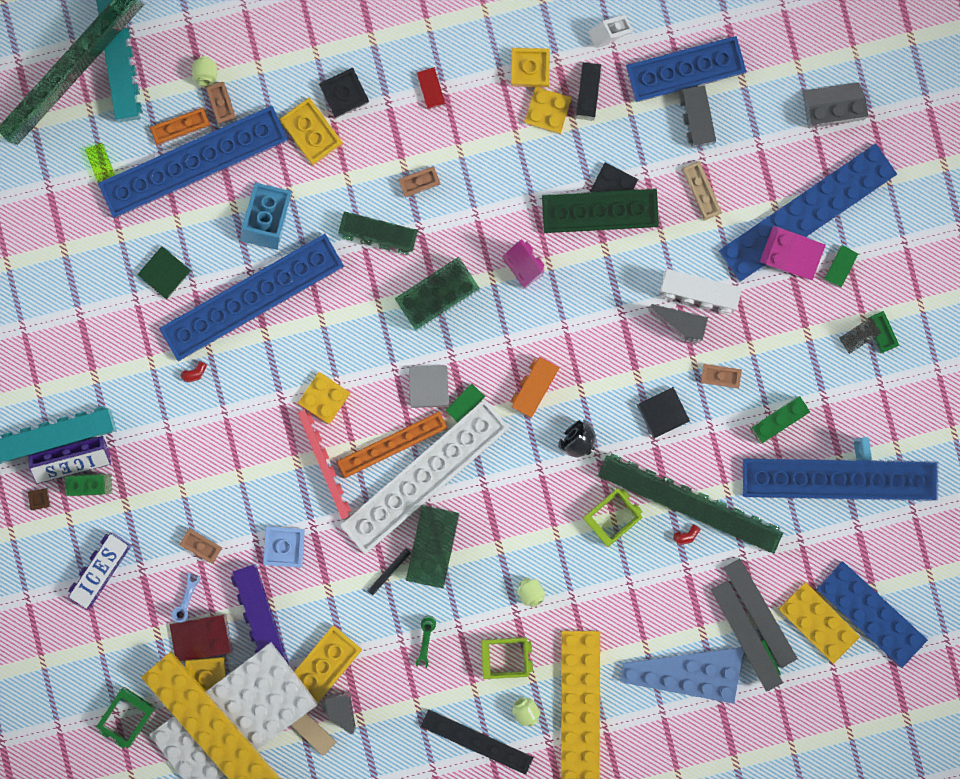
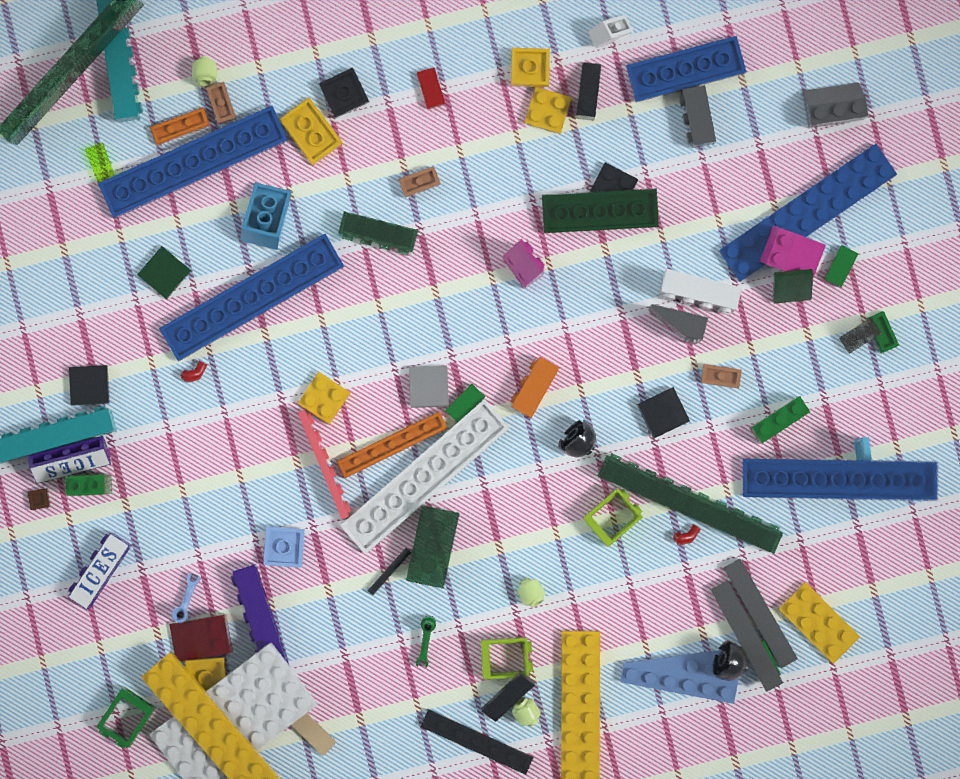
nougat plate [179,528,223,564] -> none
yellow plate [294,625,363,709] -> none
dark grey slope [322,692,356,734] -> none
clear green brick [394,257,480,332] -> none
tan tile [682,161,722,221] -> none
blue plate [816,561,928,668] -> none
none -> black tile [69,365,110,406]
none -> black tile [481,671,535,722]
none -> black cylinder [713,640,749,681]
none -> dark green tile [773,269,813,304]

